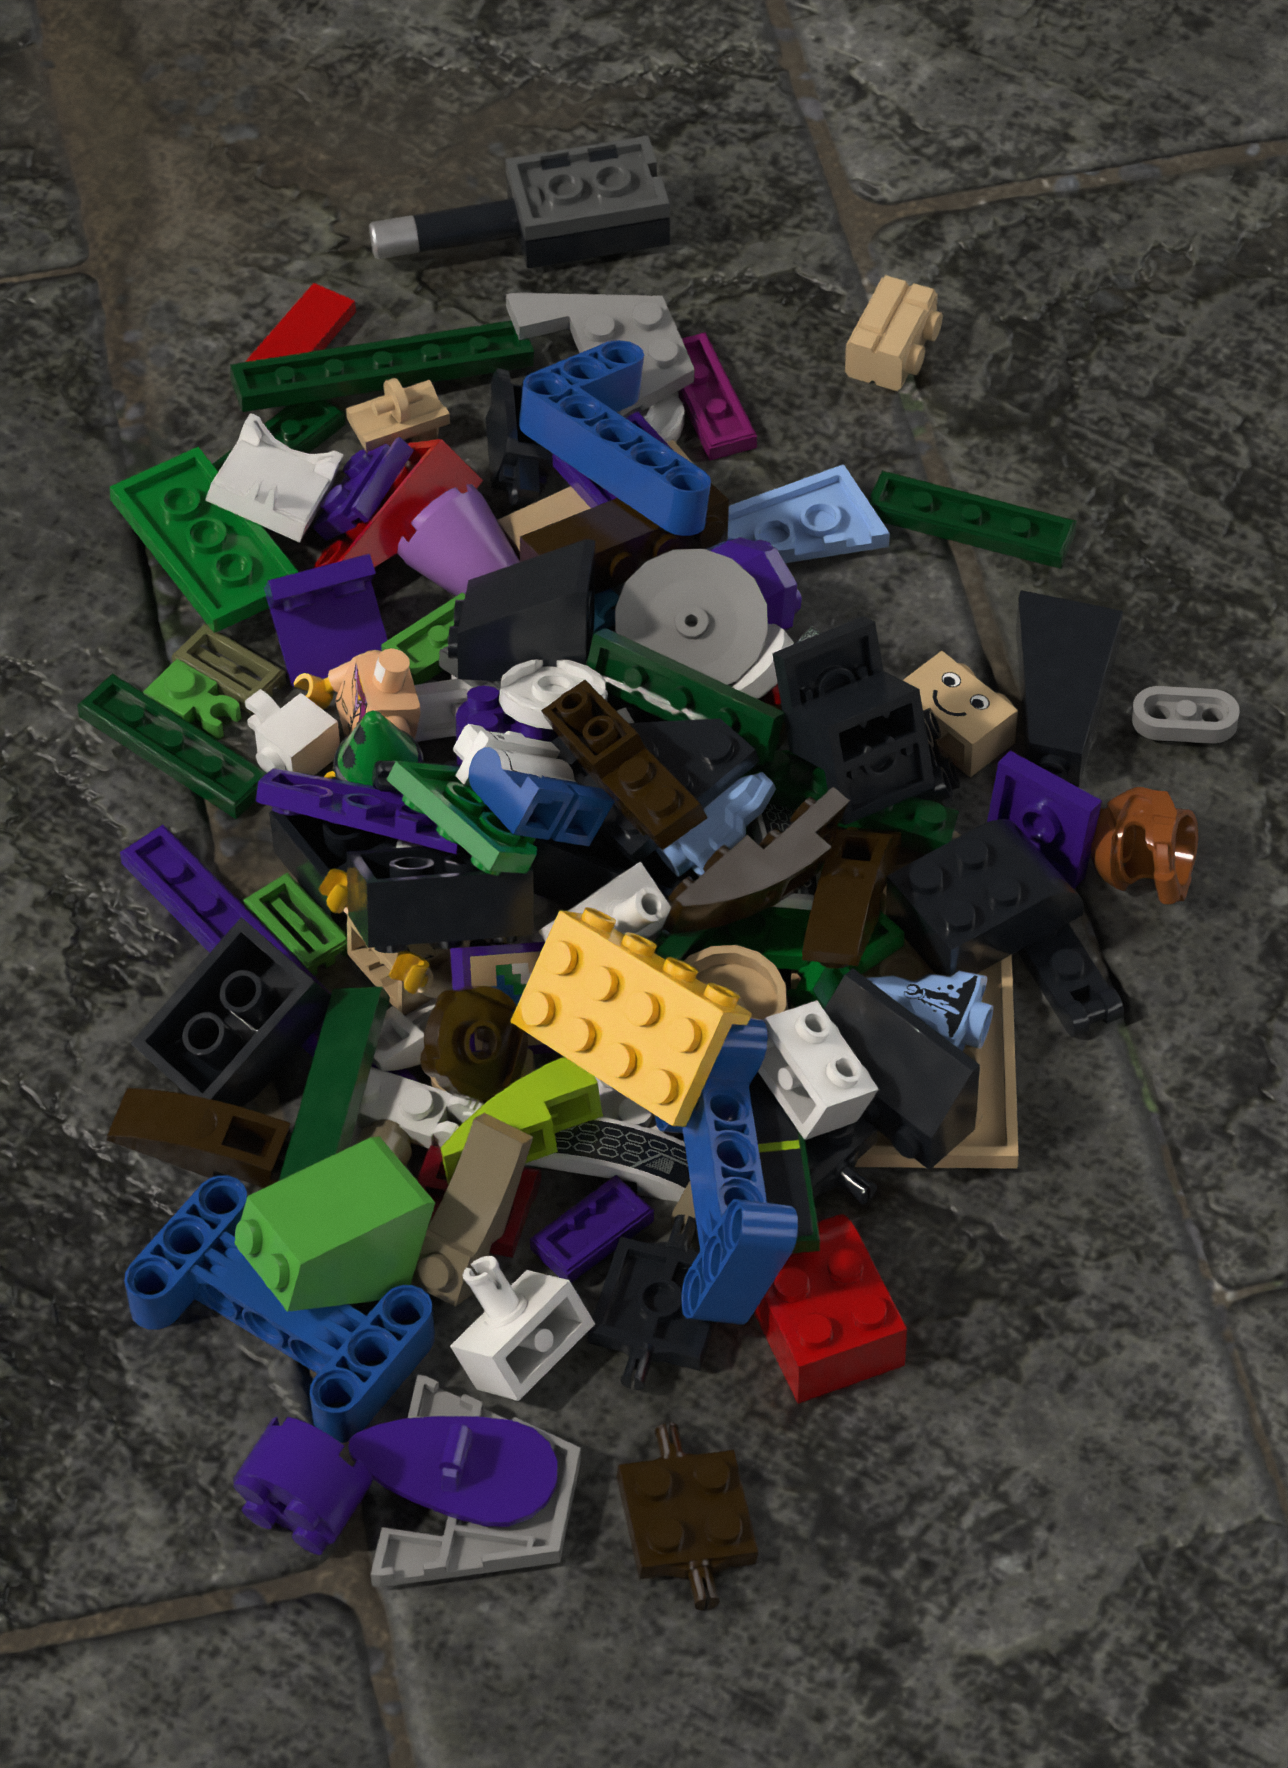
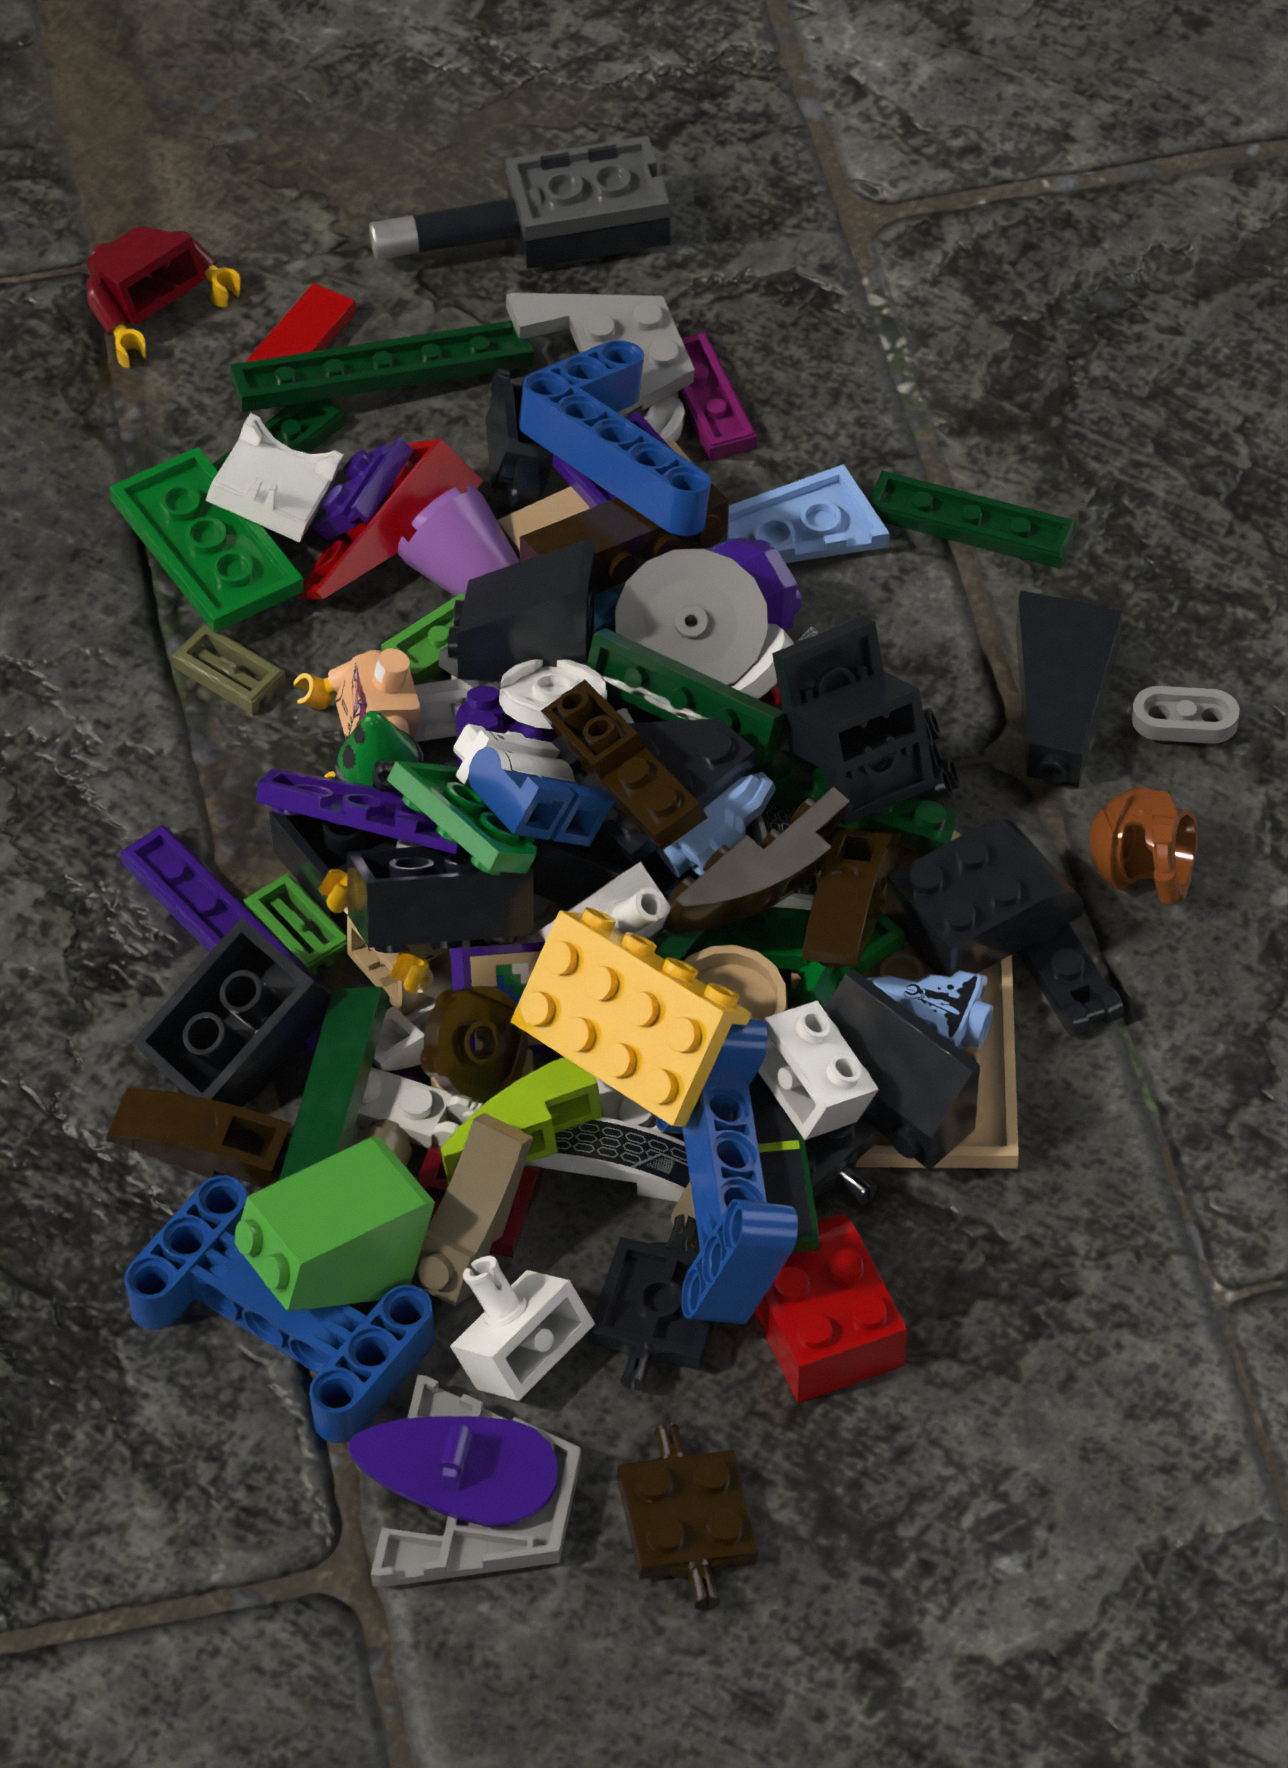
dark green tile [77,673,267,819] -> none
bright green plate [143,659,241,740] -> none
dark purple brick [233,1417,373,1555] -> none
white brick [245,689,340,775] -> none
dark purple bracket [264,554,388,688] -> none
tan hips [346,378,450,453] -> none
dark purple plate [530,1175,654,1283] -> none
tan brick [845,275,943,391] -> none
tan brick [903,651,1018,778] -> none
dark purple tile [987,751,1102,889] -> none
none -> dark red torso [86,226,241,368]

